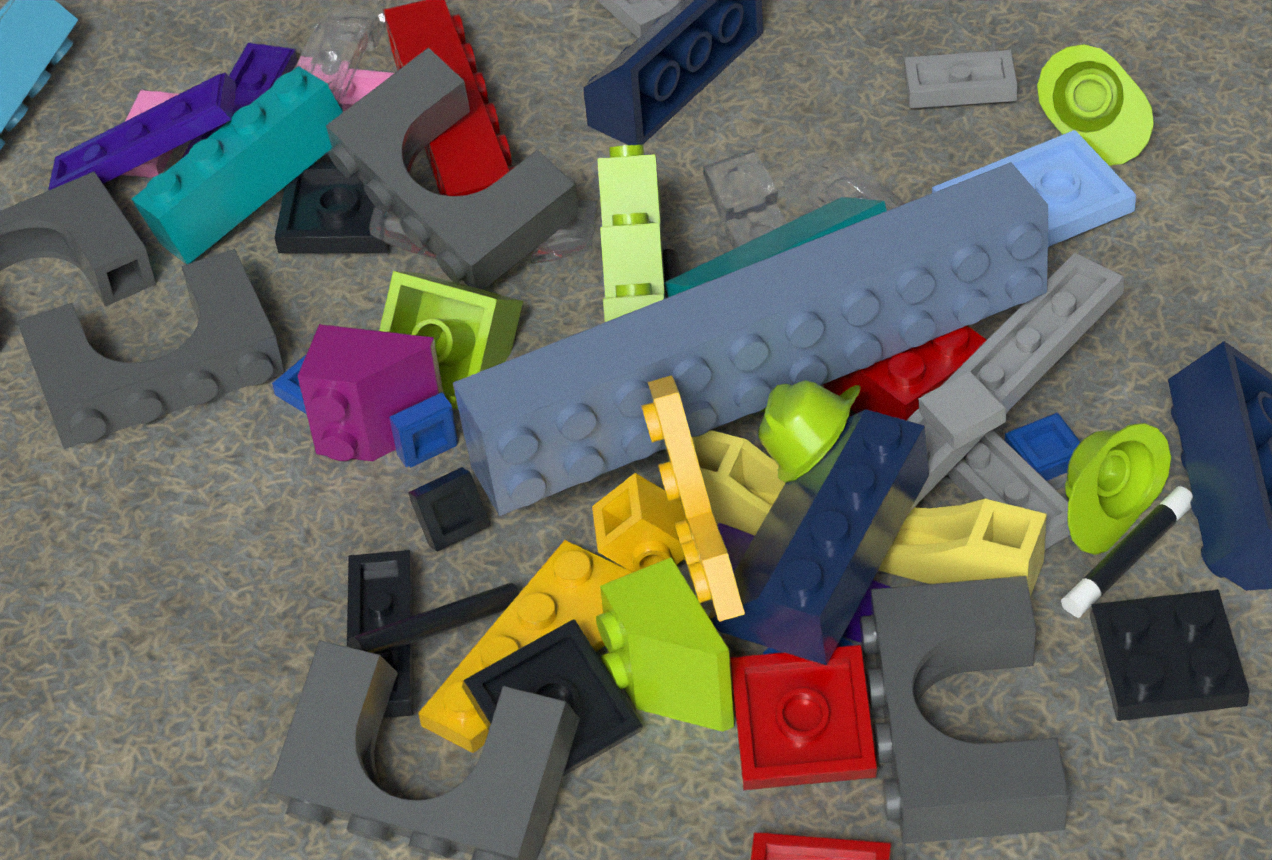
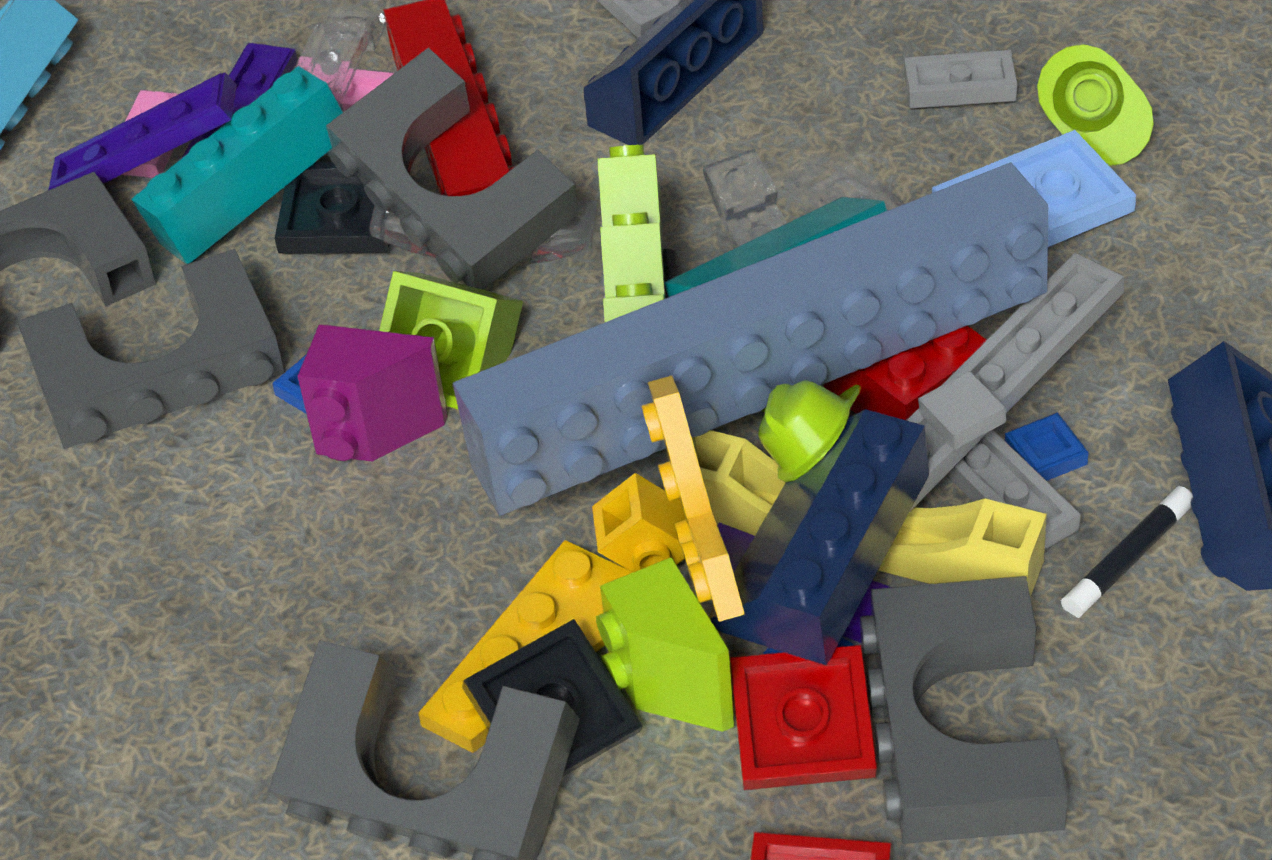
black plate [347,550,414,718] -> none
black bar [348,583,519,655] -> none
blue tile [389,392,458,468] -> none
black tile [408,467,491,552] -> none
lime piece [1065,423,1171,555] -> none
black plate [1090,590,1250,721] -> none

